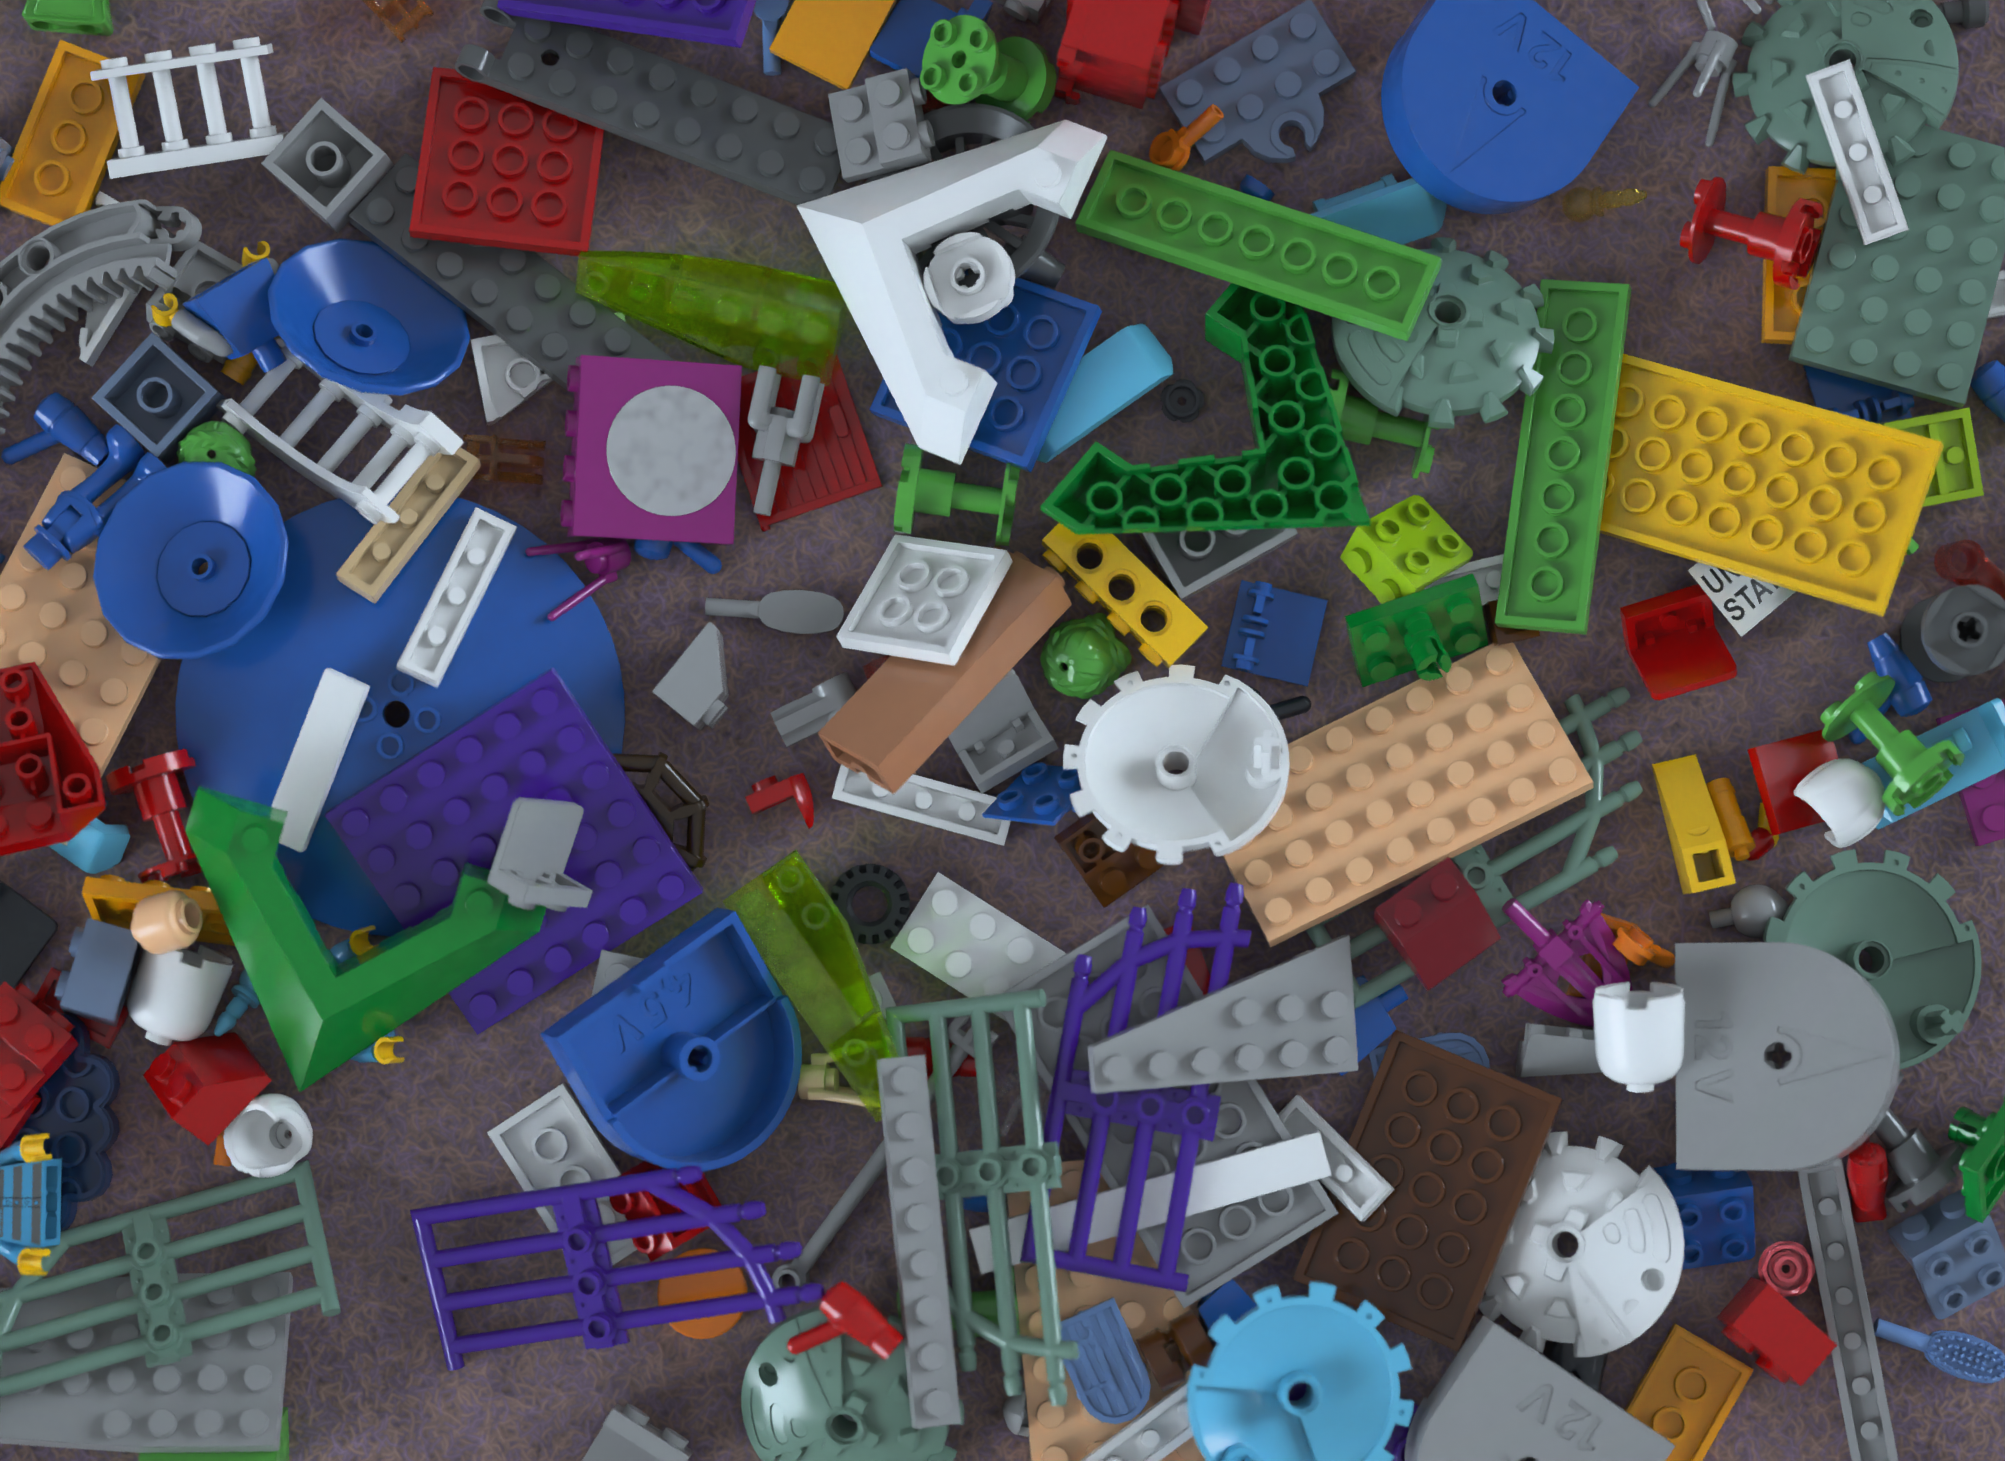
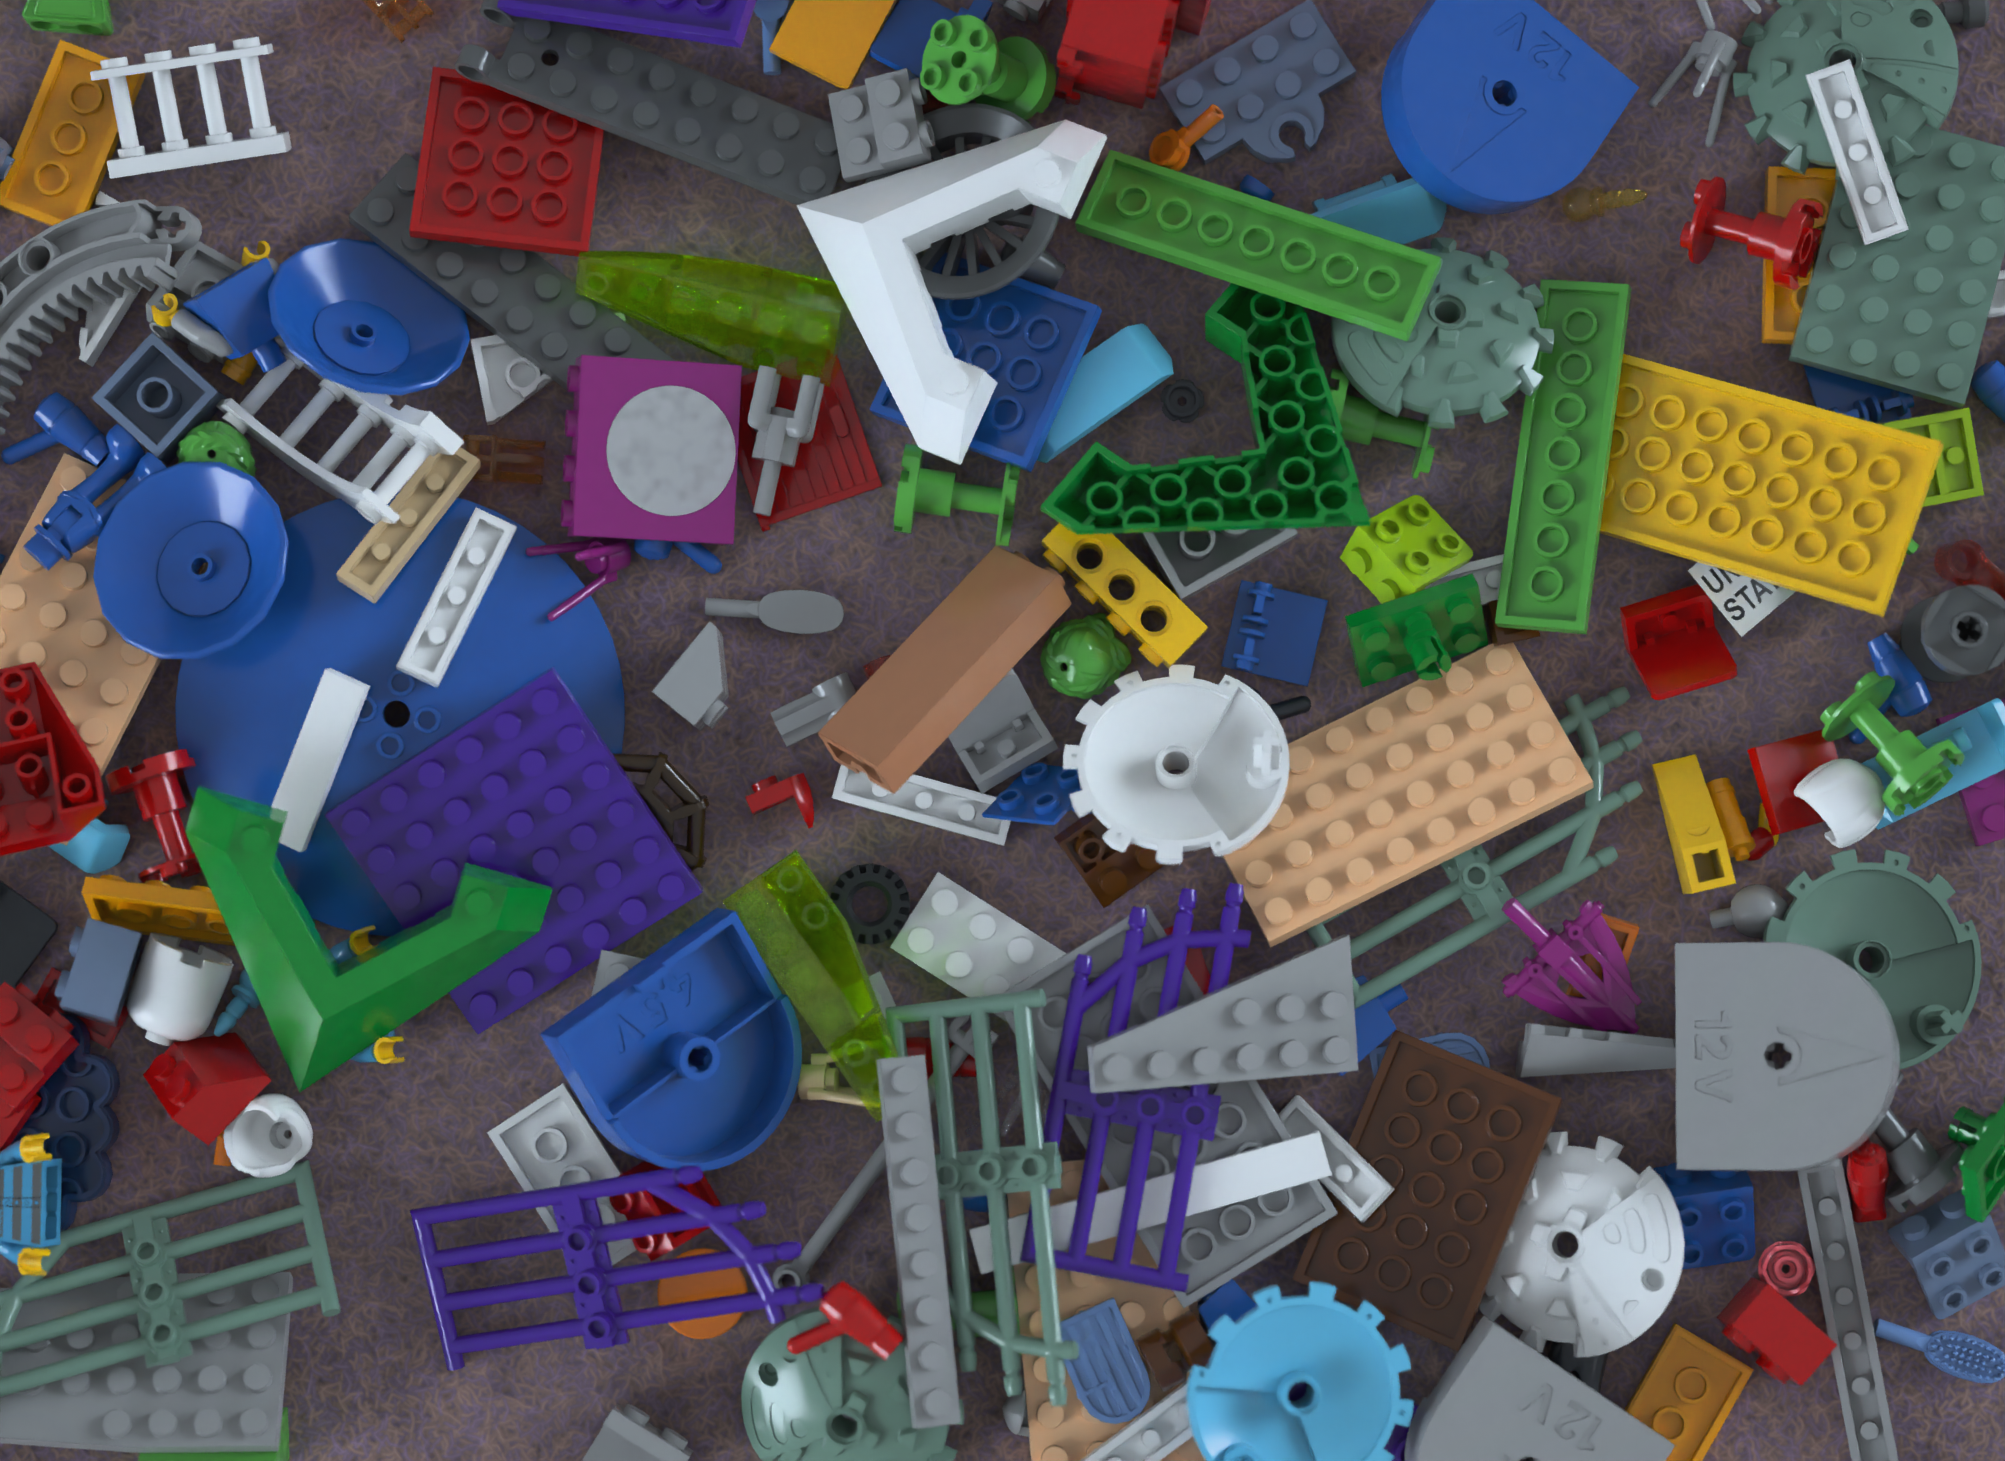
light nougat head [131,890,203,954] -> none
light grey slope [261,98,395,233] -> none
light grey bracket [487,798,593,912] -> none
white plate [836,534,1013,666] -> none
white plate [923,232,1015,324] -> none
dark red slope [1374,856,1501,991] -> none
white cylinder [1593,982,1685,1092] -> none
orange plate [1612,925,1675,968] -> none

